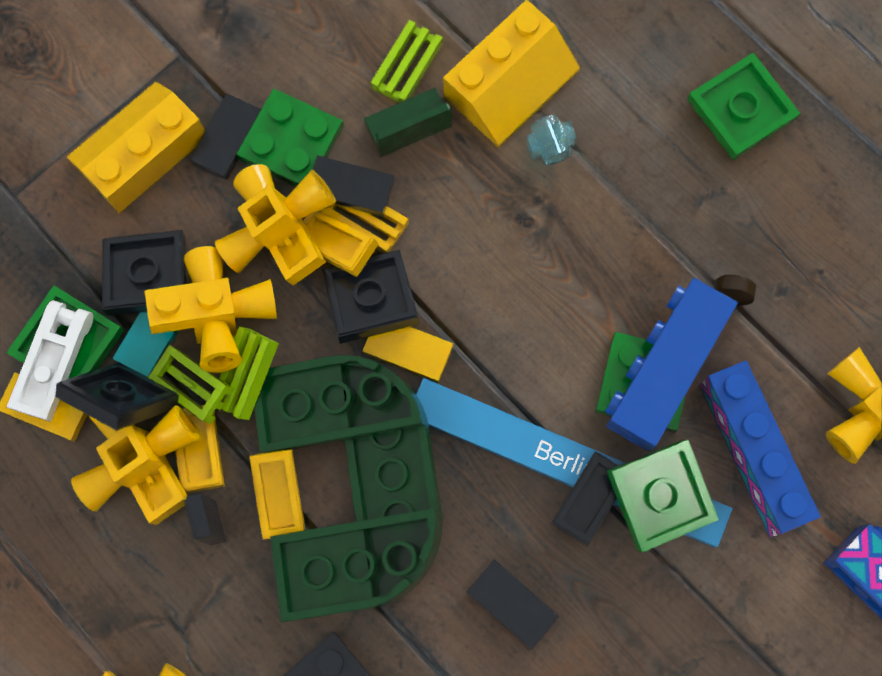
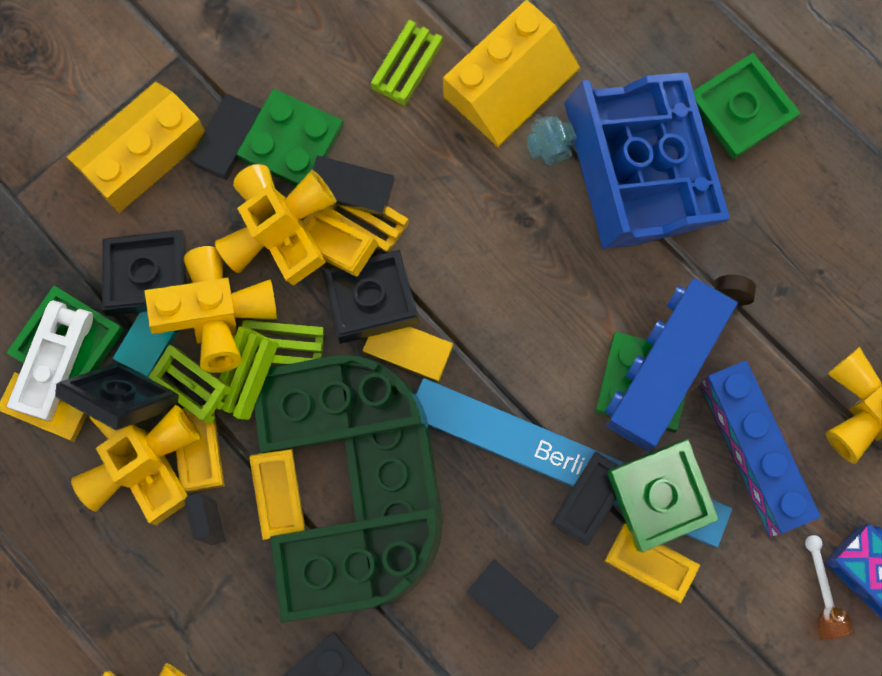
dark green panel [364,88,452,157] -> none
none -> lime tile [242,320,325,366]
none -> blue piece [564,72,730,249]
none -> yellow tile [604,524,700,603]
none -> hinge [805,535,855,640]

